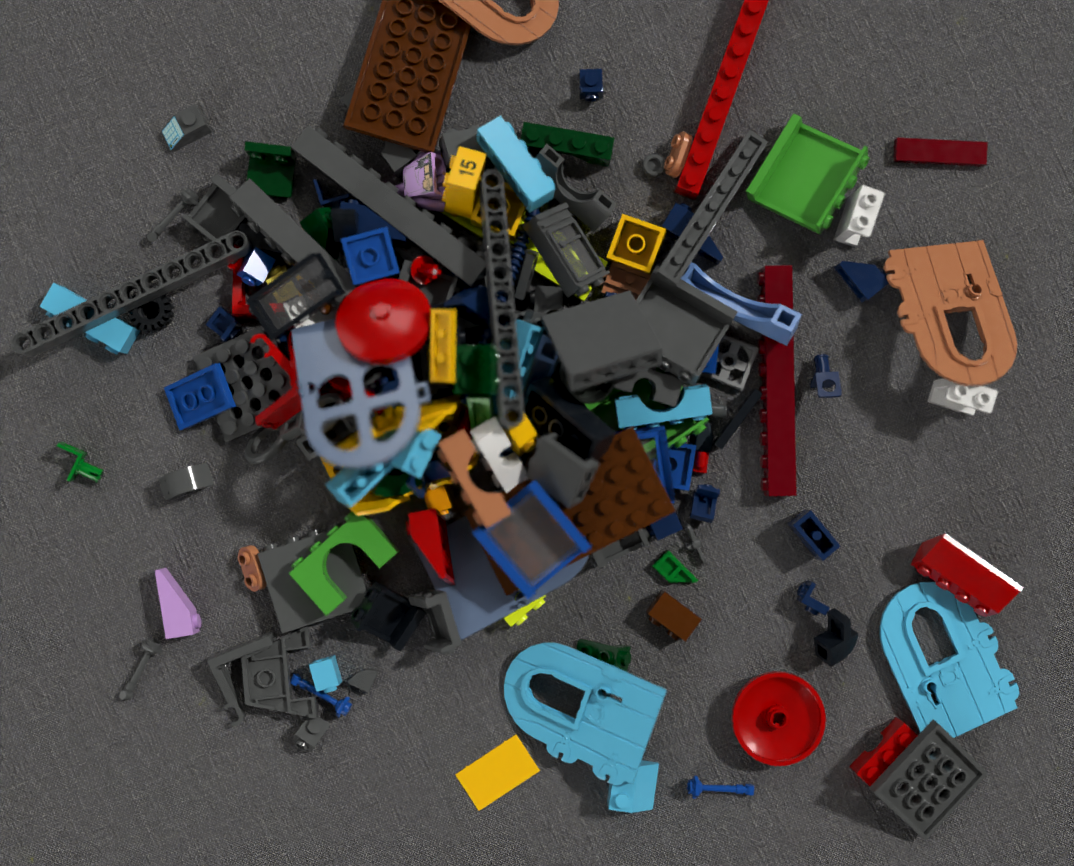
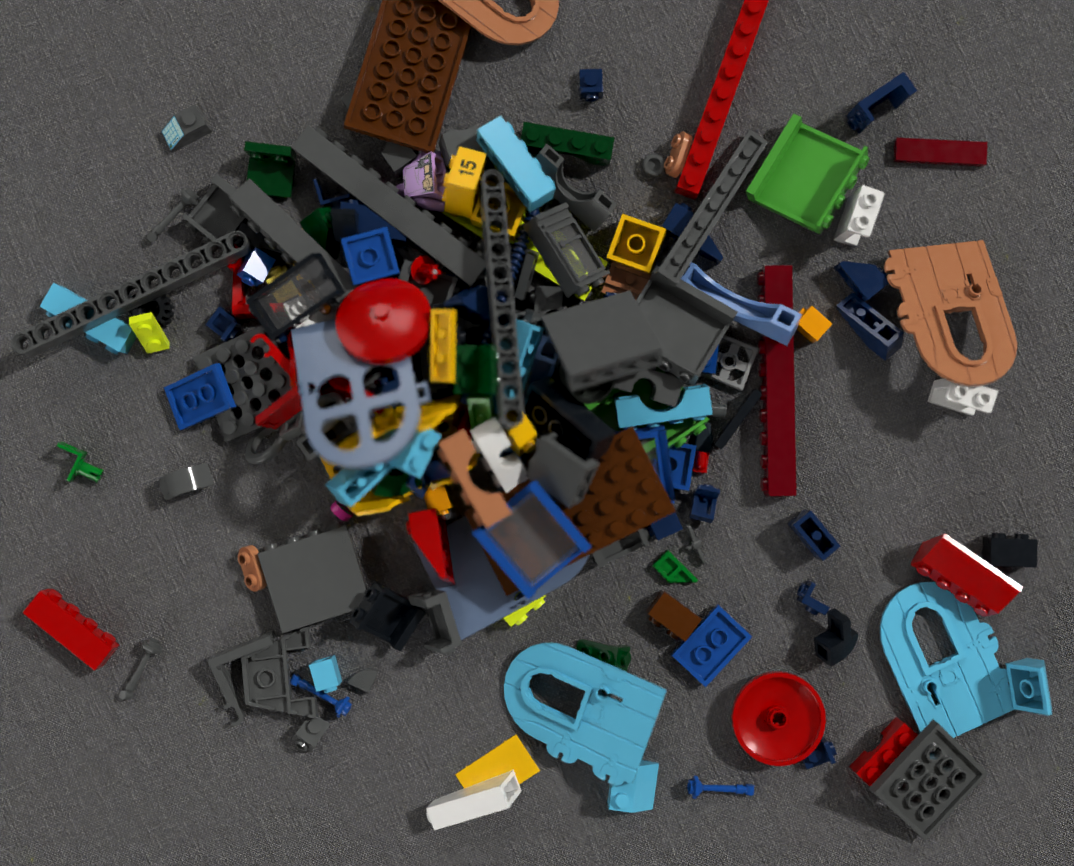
lavender slope [155,568,202,639] -> none
bright green arch [289,512,399,616] -> none
dark blue bracket [810,354,842,398] -> none
none -> red brick [22,589,120,671]
none -> neon yellow plate [129,312,170,354]
none -> dark pink tile [330,500,353,522]
none -> white slope [426,769,522,830]
none -> blue plate [671,604,752,687]
none -> light orange brick [797,306,832,343]
none -> dark blue bracket [802,737,837,769]
none -> dark blue slope [836,292,904,361]
none -> dark blue panel [846,72,917,134]
none -> black brick [982,533,1038,568]
none -> medium azure slope [1006,658,1052,715]

